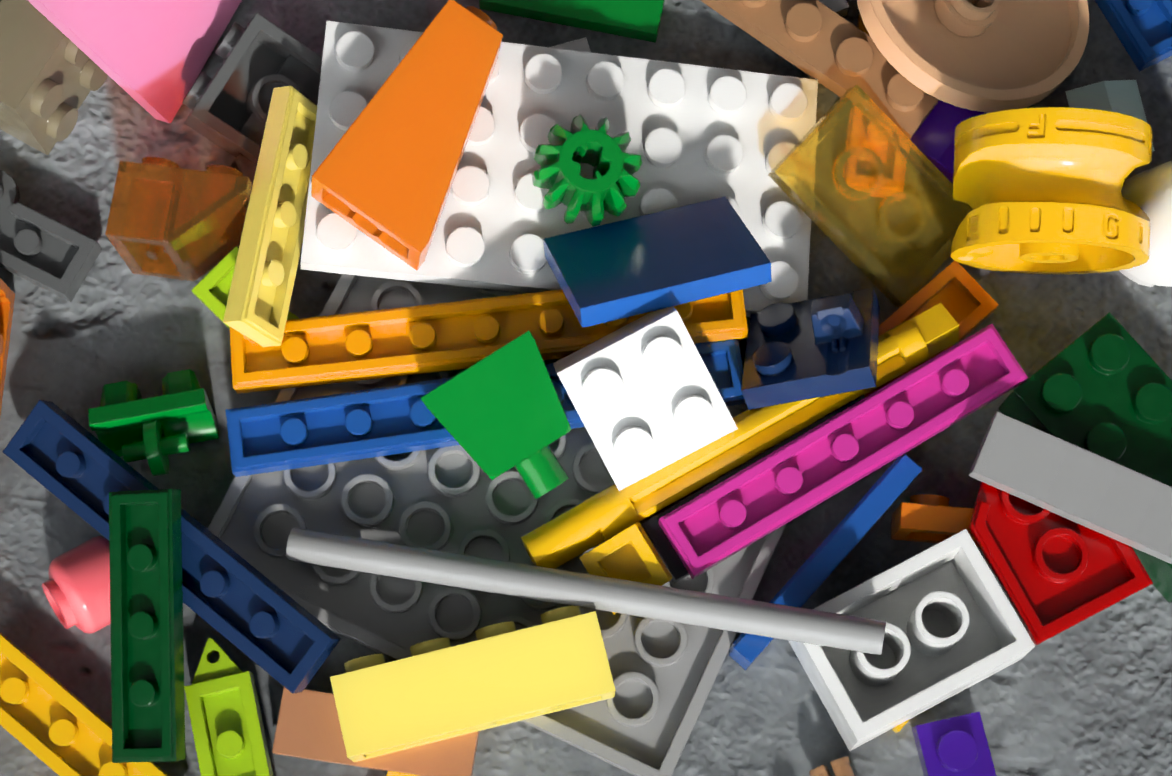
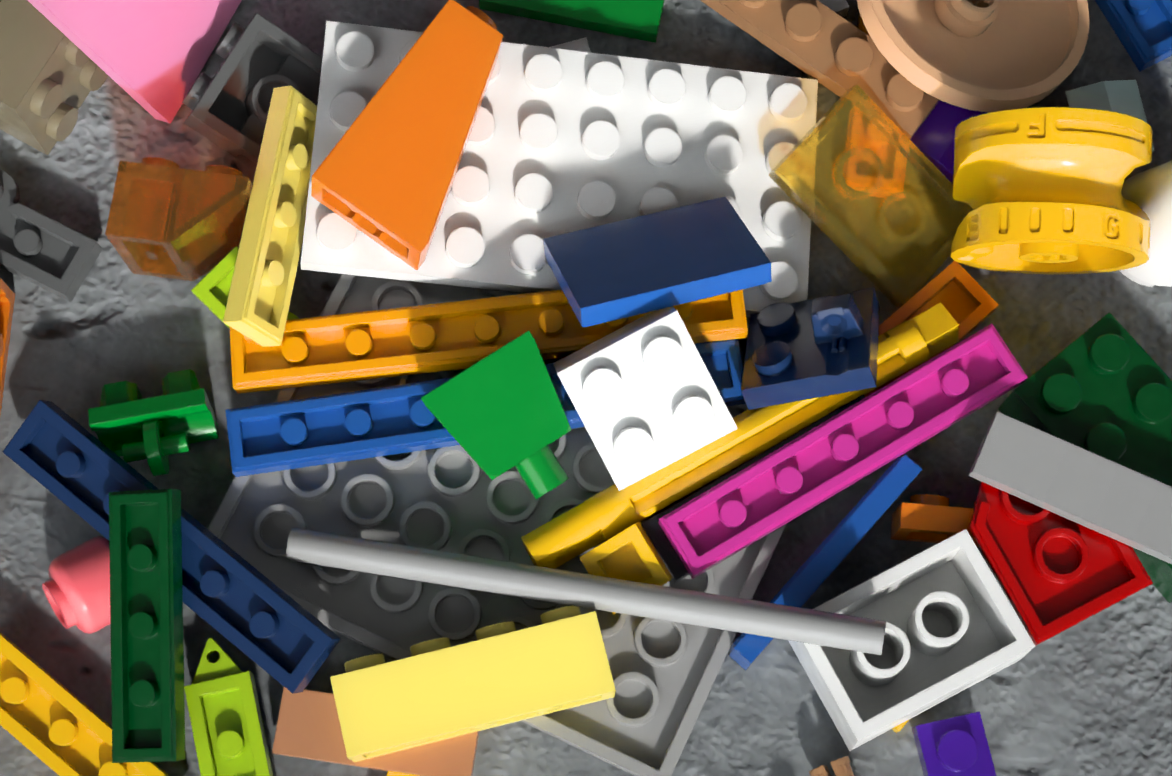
green gear [532,114,642,227] -> none

